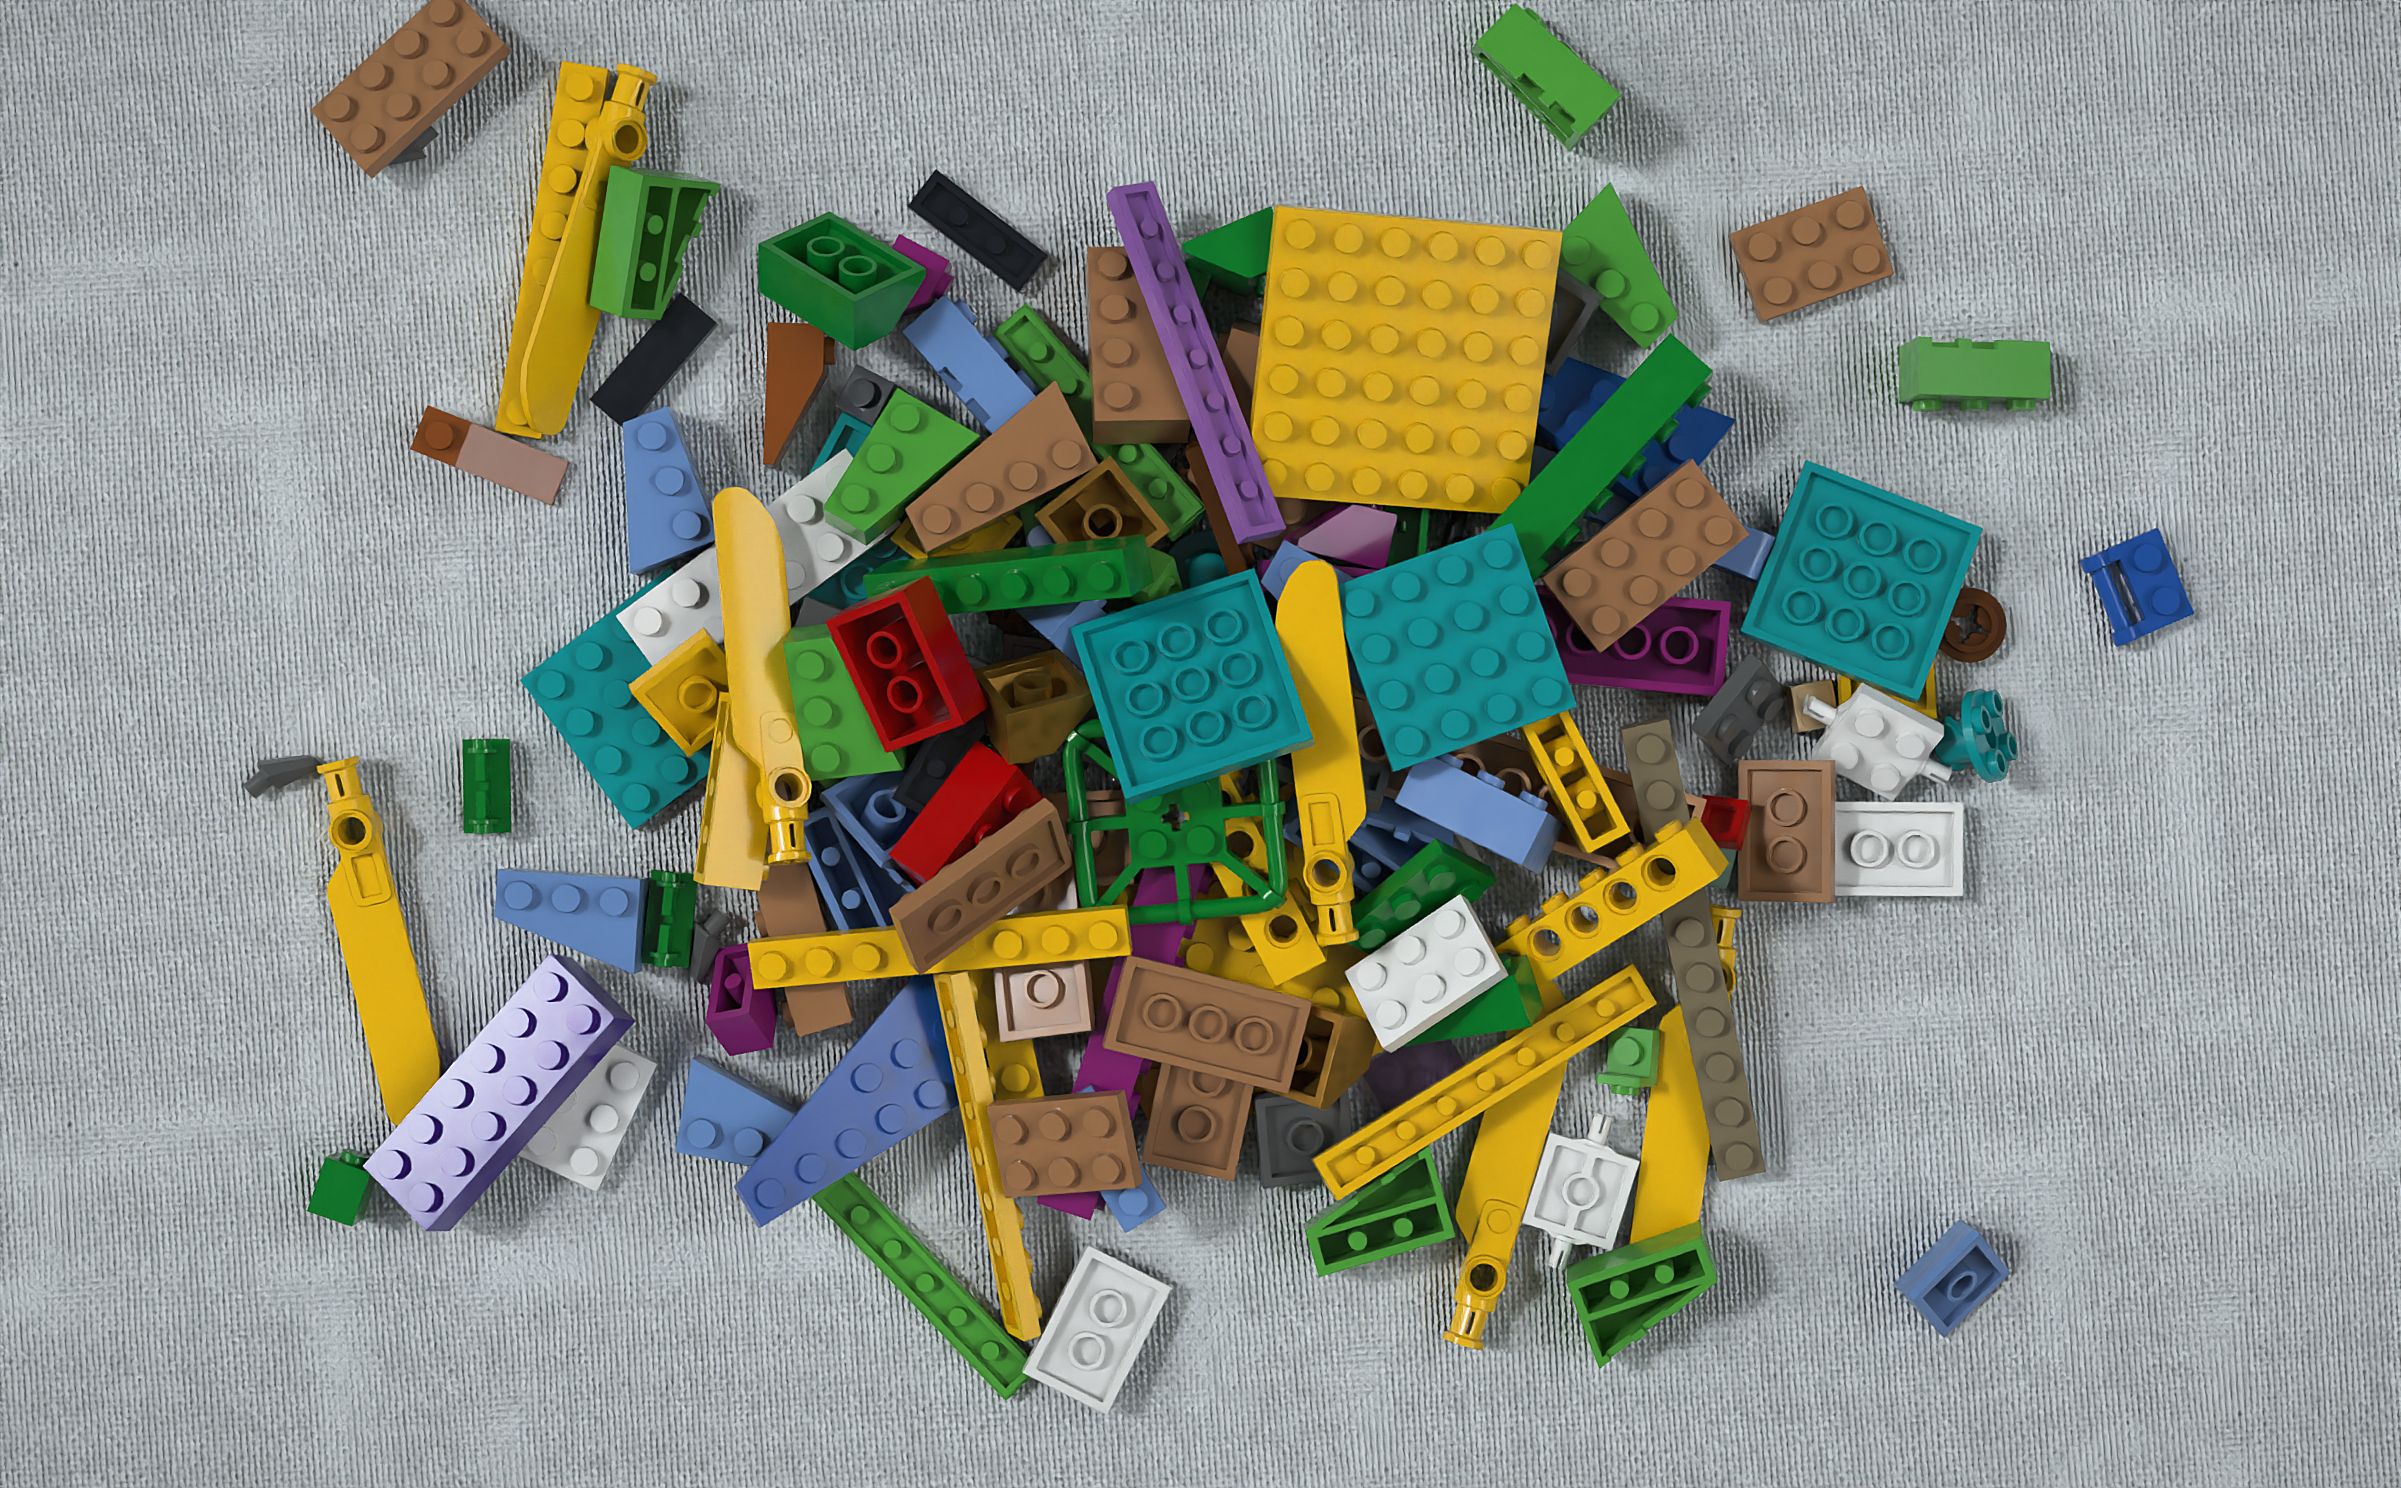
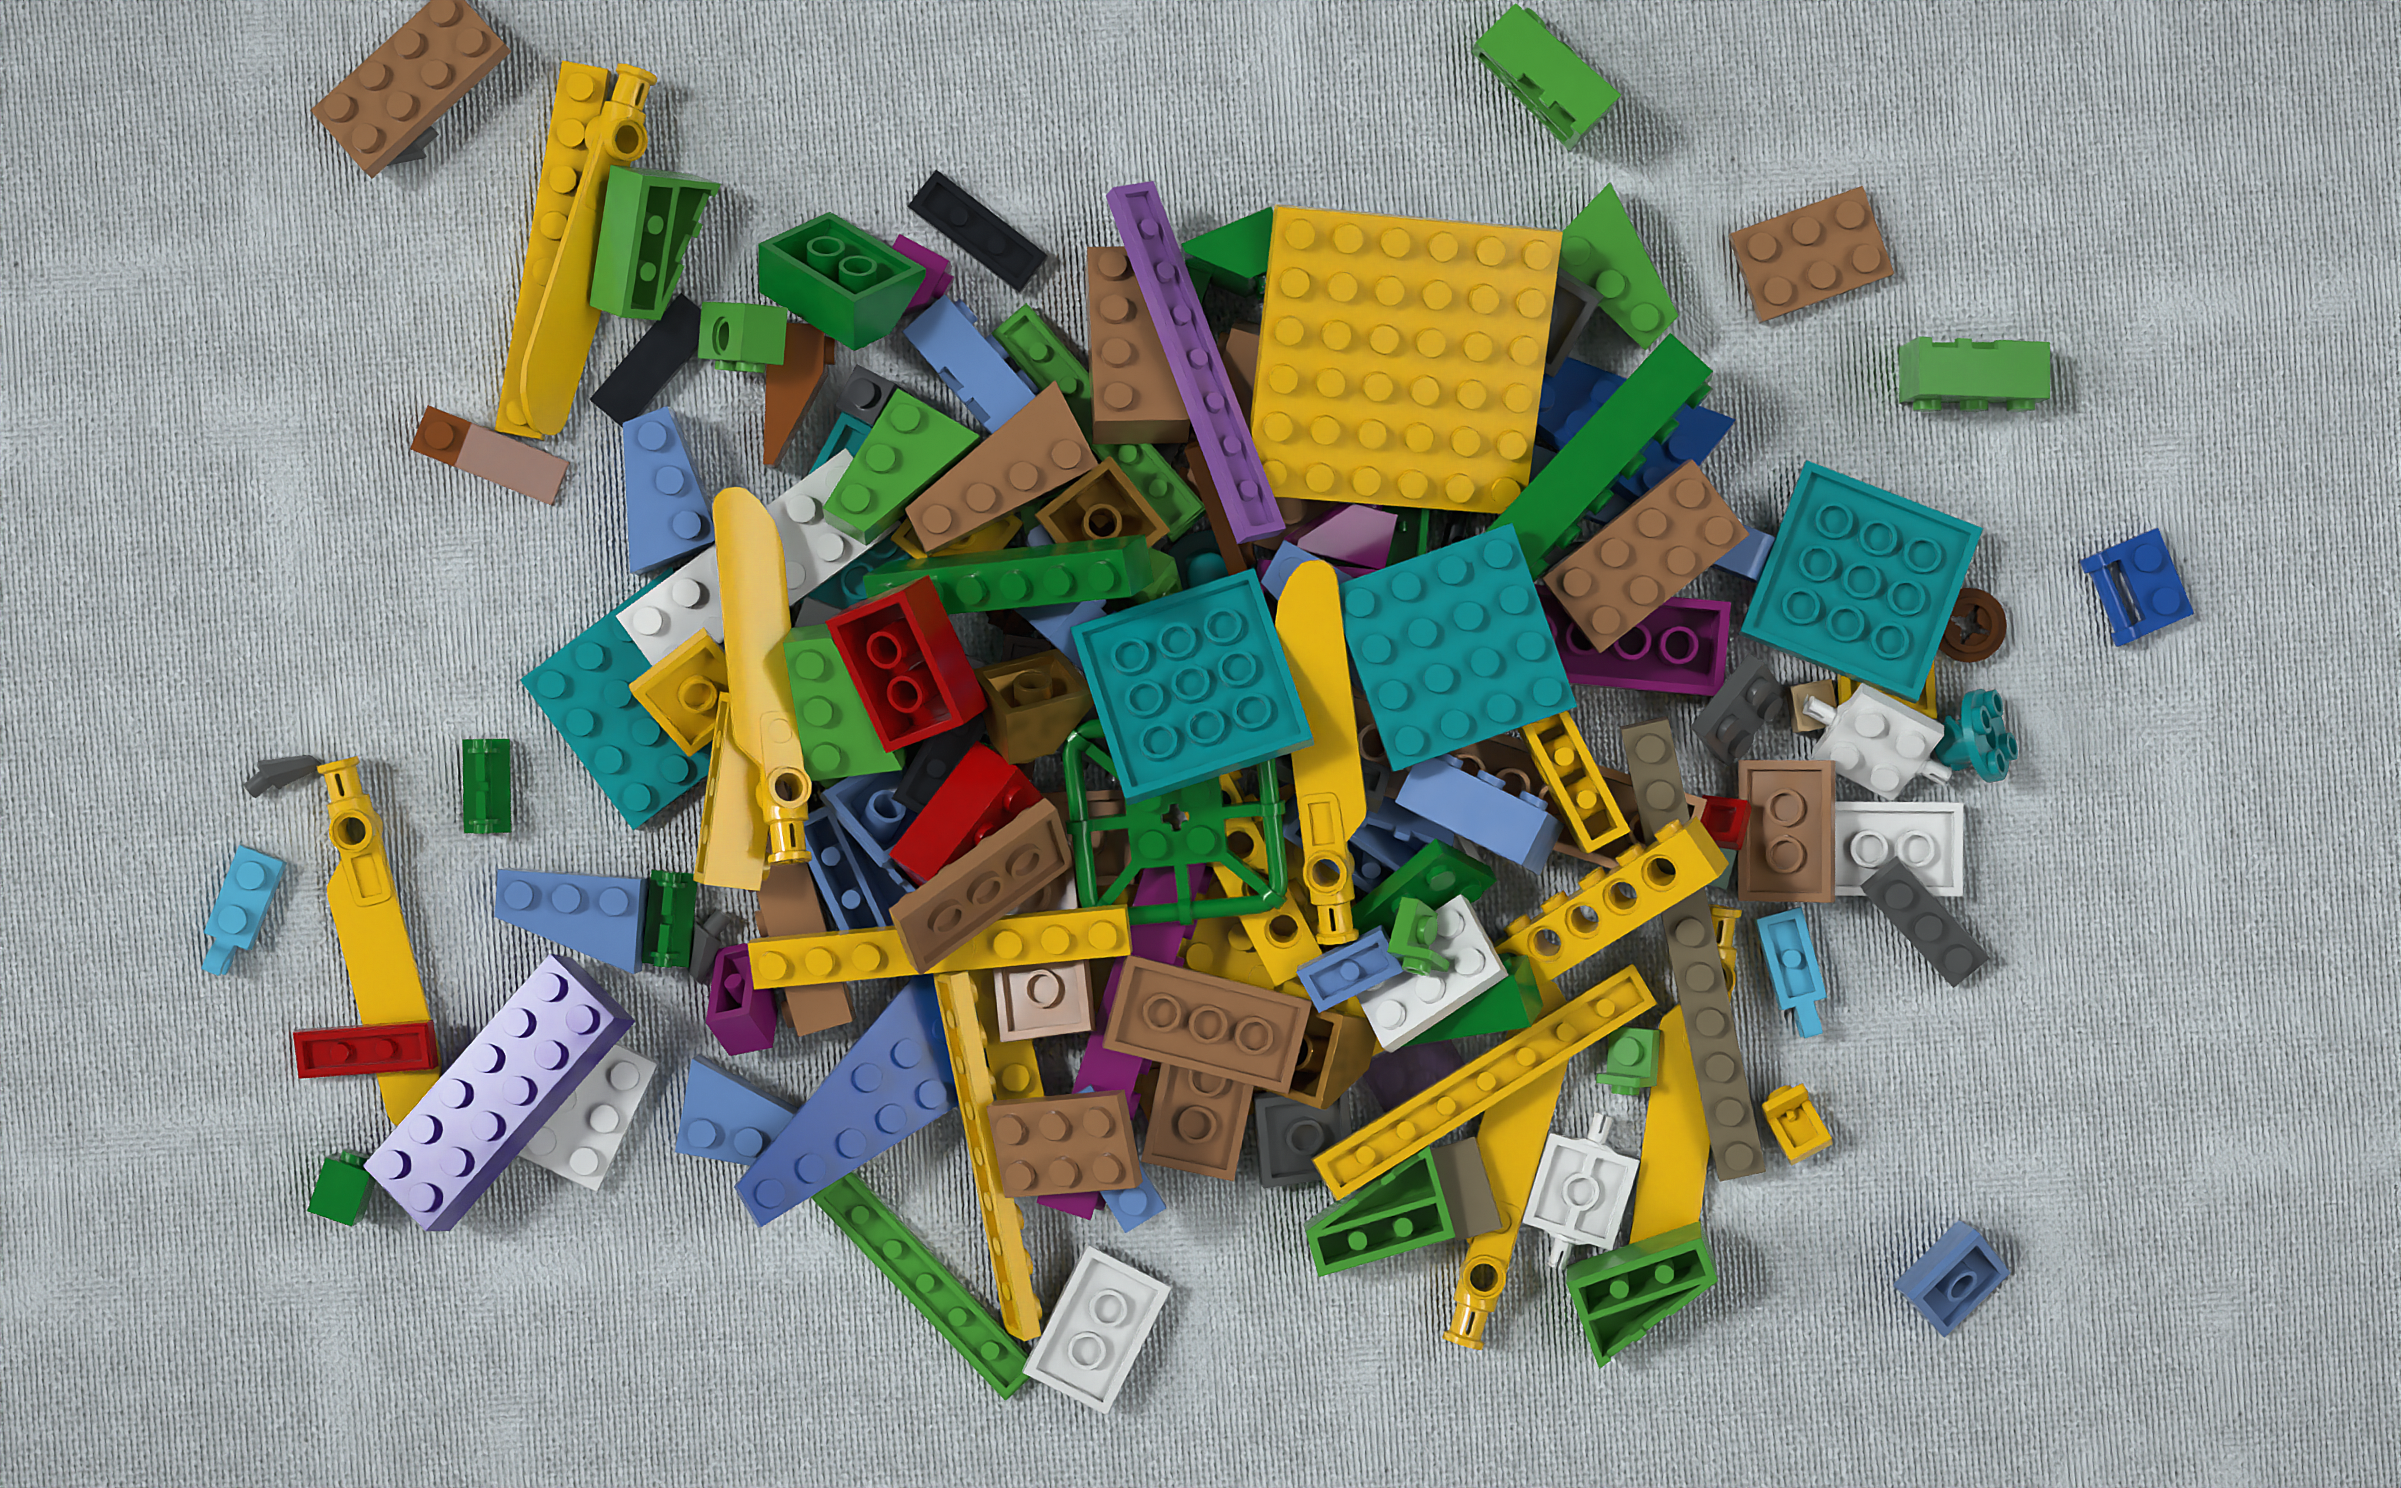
none -> medium azure plate [201,845,287,976]
none -> red tile [293,1019,439,1079]
none -> bright green brick [698,302,788,373]
none -> medium blue plate [1296,925,1404,1013]
none -> bright green bracket [1387,897,1450,976]
none -> dark tan tile [1431,1136,1503,1241]
none -> medium azure plate [1753,907,1827,1038]
none -> yellow bracket [1762,1083,1833,1166]
none -> dark grey plate [1860,855,1990,988]

